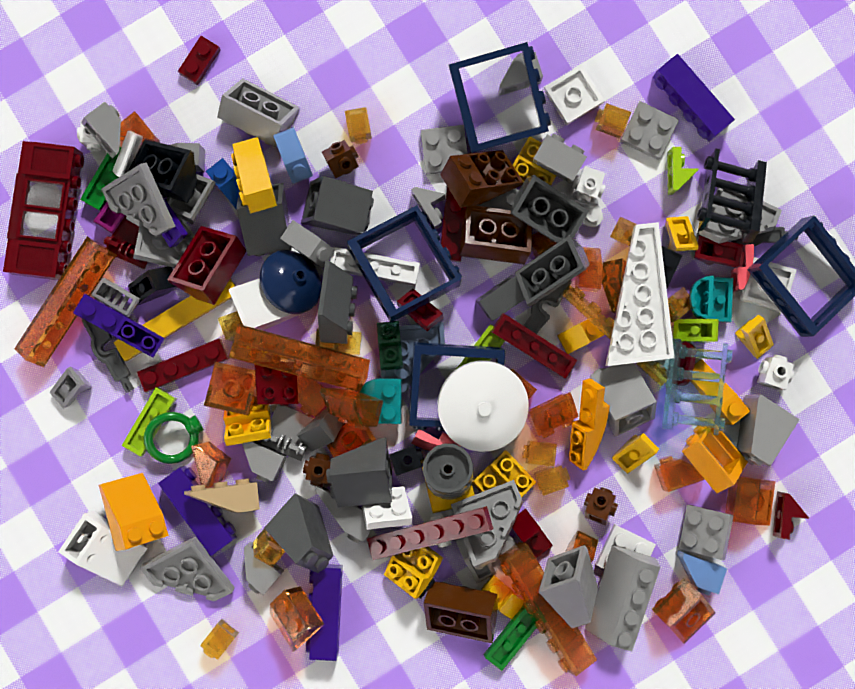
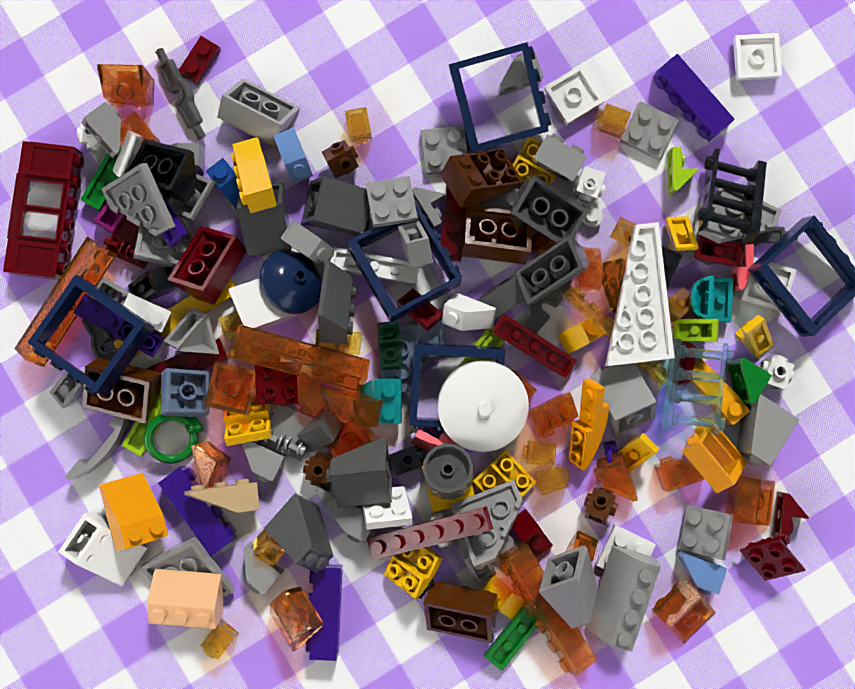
none -> dark blue window [27,274,155,396]
none -> light grey slope [64,416,130,480]
none -> reddish brown slope [82,358,161,424]
none -> clear orange slope [97,64,155,108]
none -> white slope [123,293,171,332]
none -> light nougat slope [147,569,224,629]
none -> dark grey piece [155,48,206,140]
none -> sand blue brick [161,368,210,417]
none -> light grey slope [164,308,219,354]
none -> light grey plate [365,176,418,228]
none -> light grey slope [398,221,433,268]
none -> white slope [442,293,496,331]
none -> clear orange slope [594,452,638,502]
none -> dark purple hand [603,440,618,463]
none -> green slope [726,358,772,404]
none -> white plate [733,33,782,81]
none -> dark red hinge [740,534,806,581]

